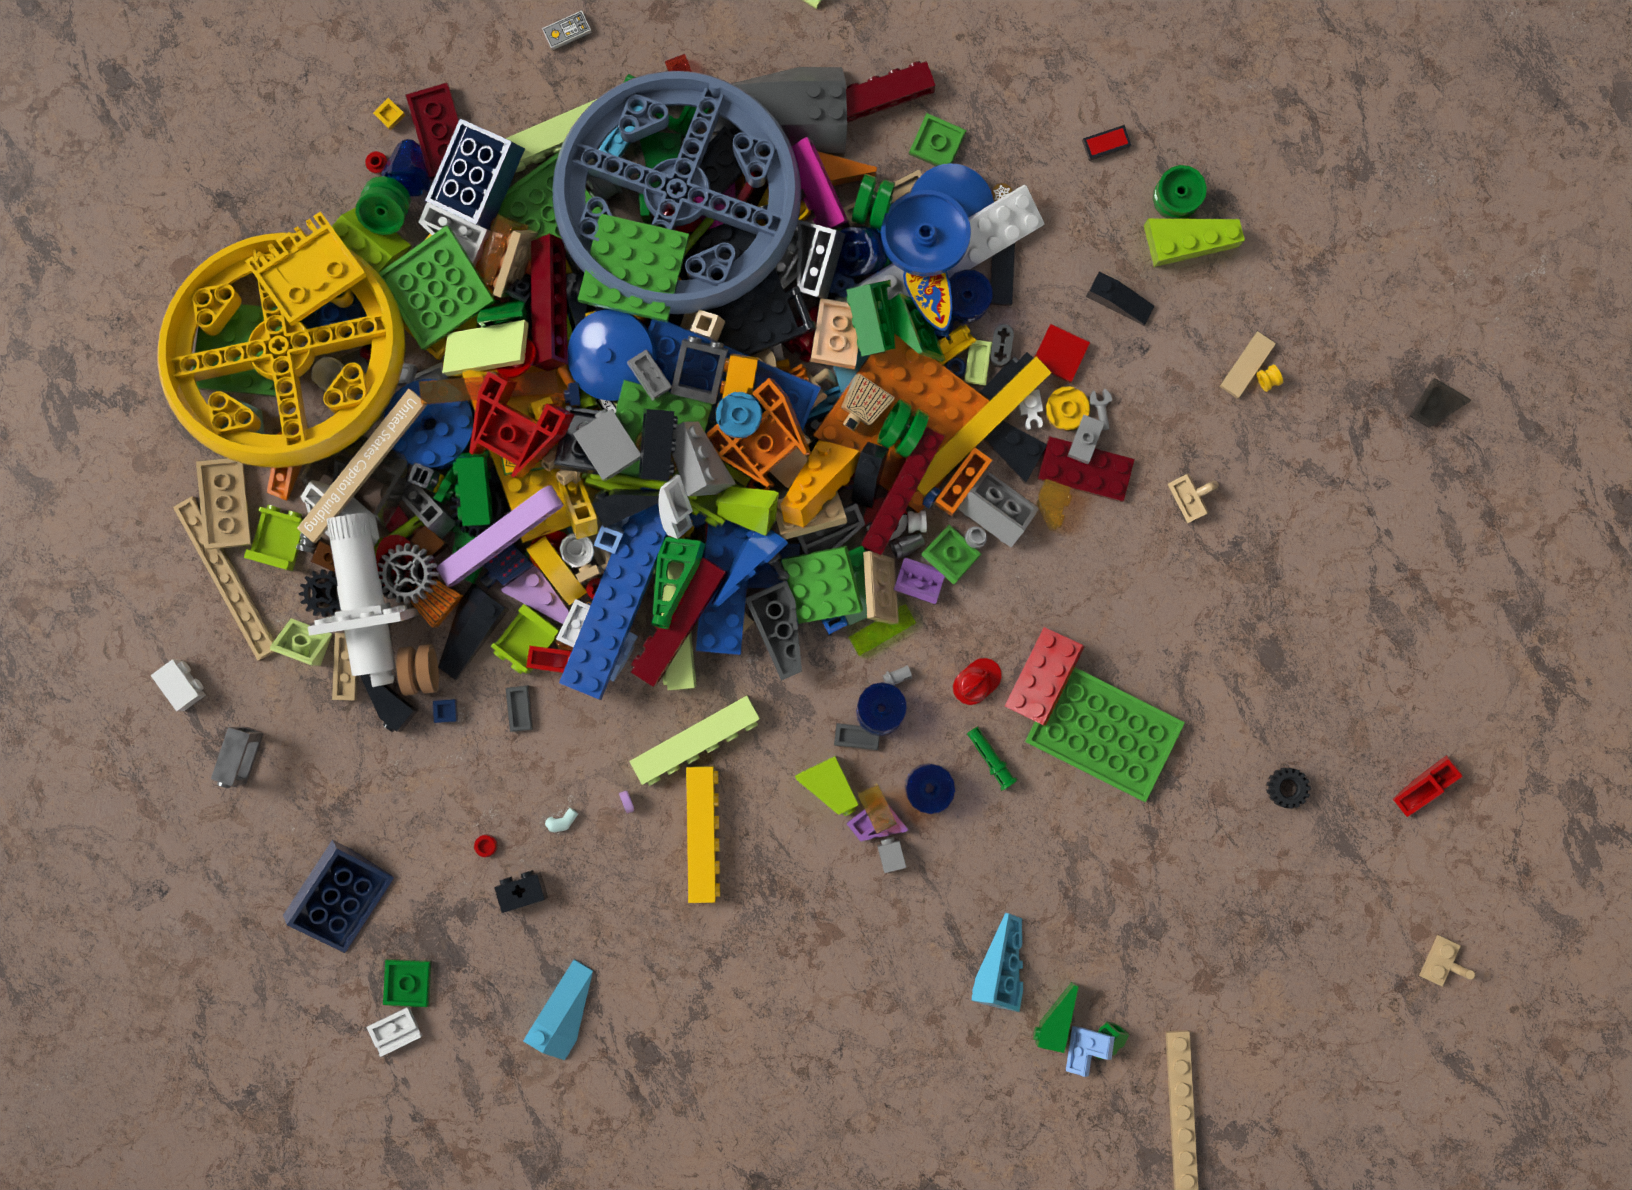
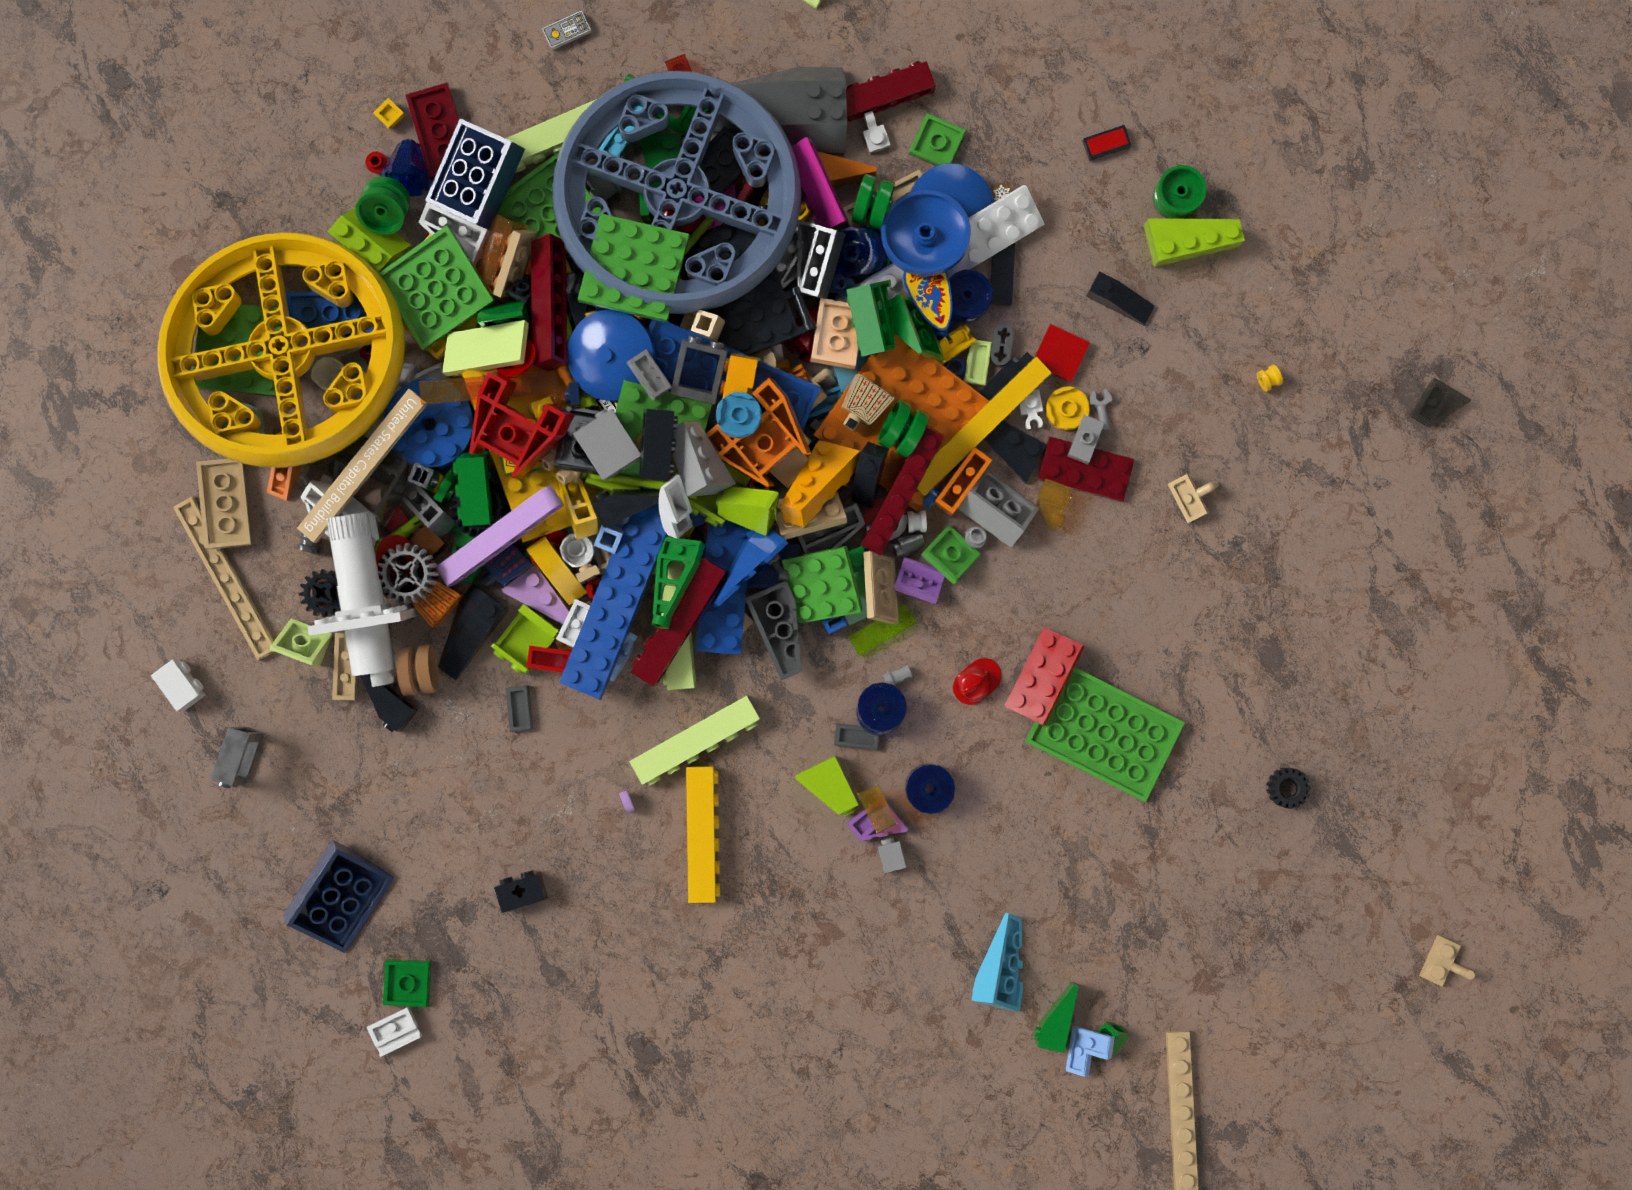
lime panel [244,505,304,571] -> none
yellow hinge [245,211,367,326] -> none
reddish brown brick [310,542,335,572] -> none
dark blue plate [433,699,458,723] -> none
red tile [474,834,498,857] -> none
medium azure wedge [523,959,593,1060] -> none
light aqua arm [545,808,578,832] -> none
green pin [967,726,1018,791] -> none
tan tile [1219,331,1276,399] -> none
red slope [1393,755,1463,817] -> none
none -> white plate [862,111,891,154]

